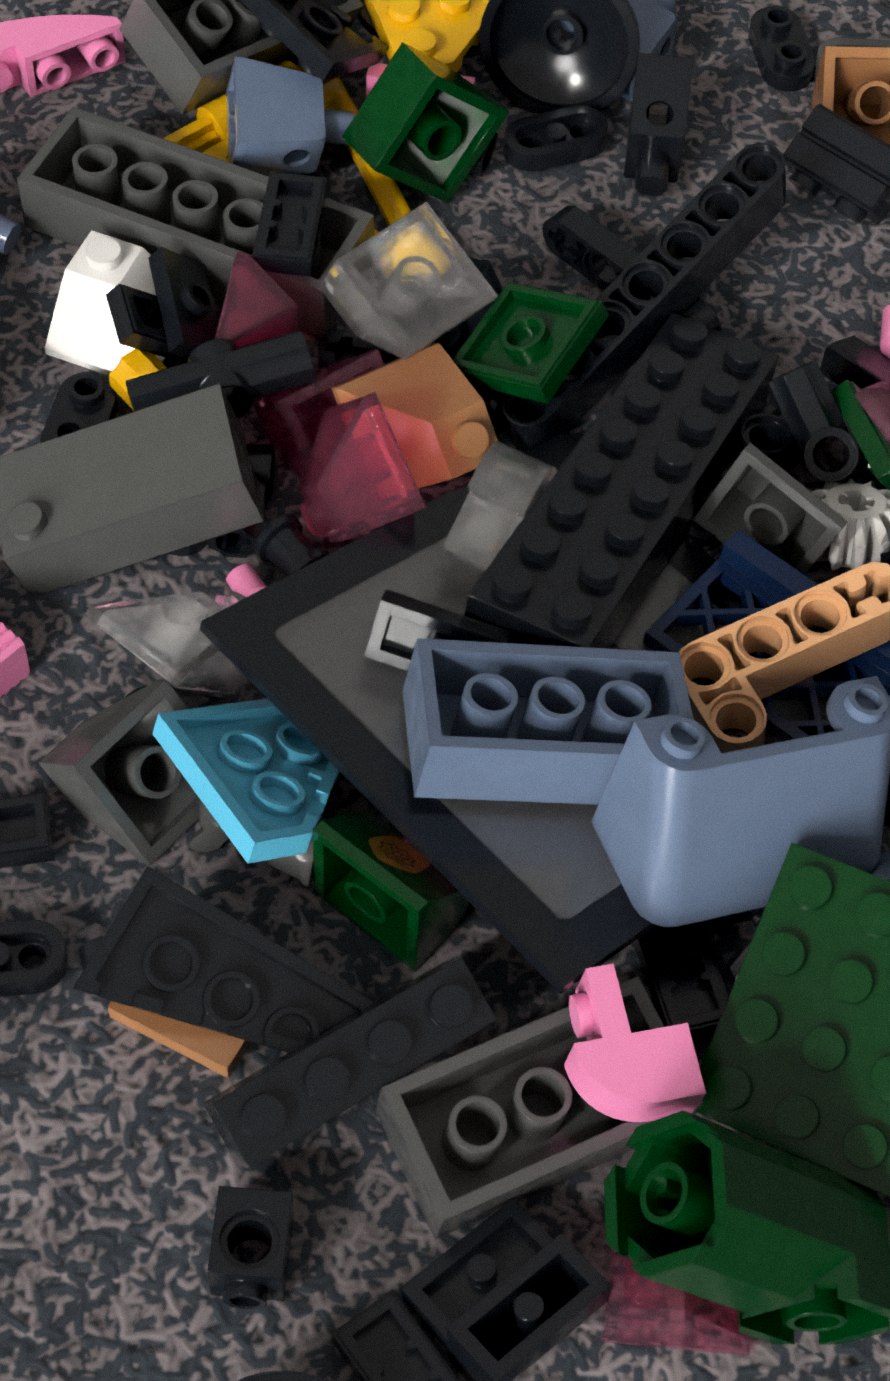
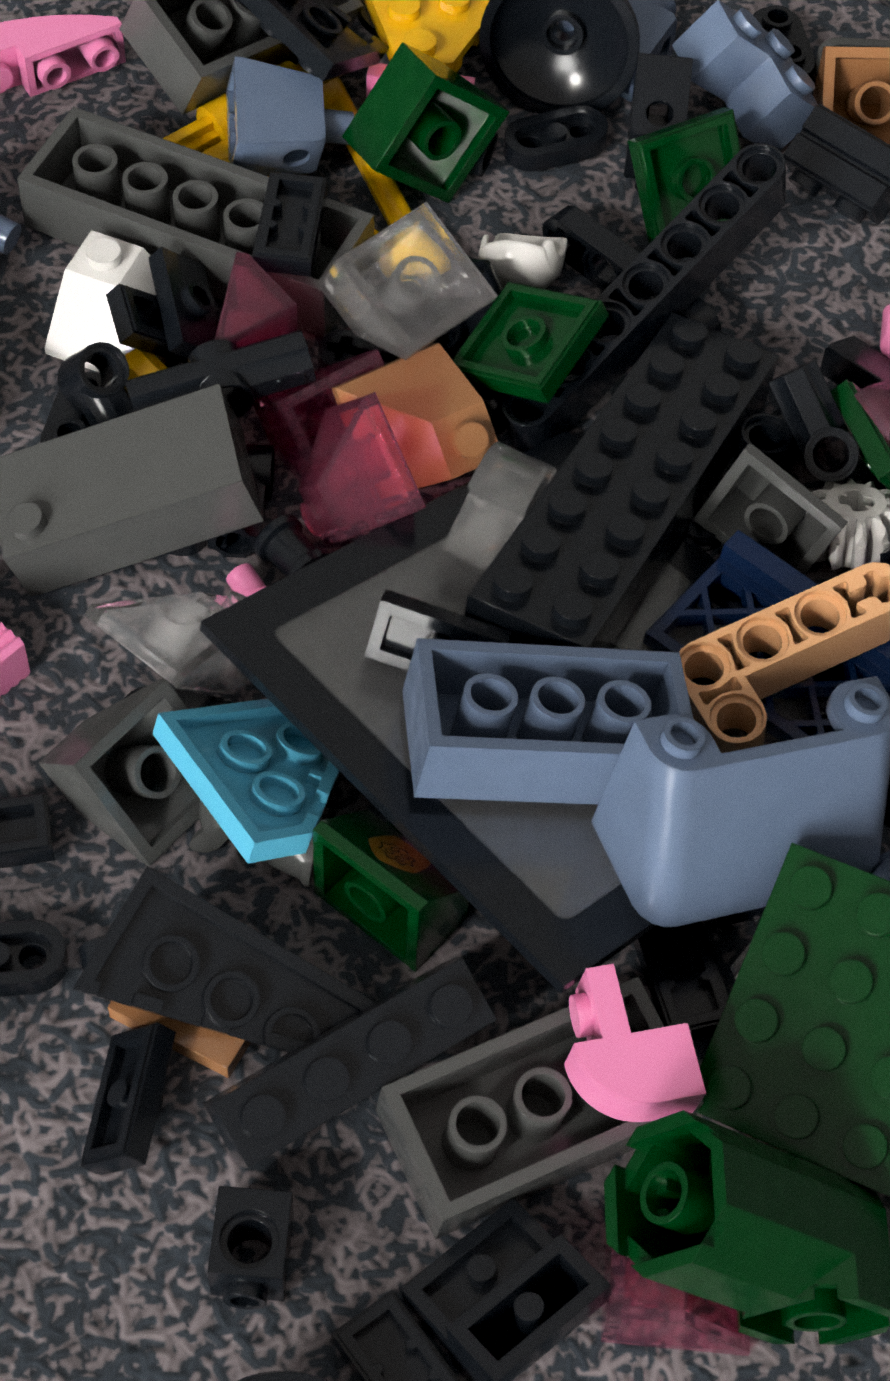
none -> black piece [57,342,134,426]
none -> black plate [81,1022,176,1175]
none -> white hair [478,233,568,289]
none -> dark green plate [628,107,741,244]
none -> sand blue brick [672,0,818,150]

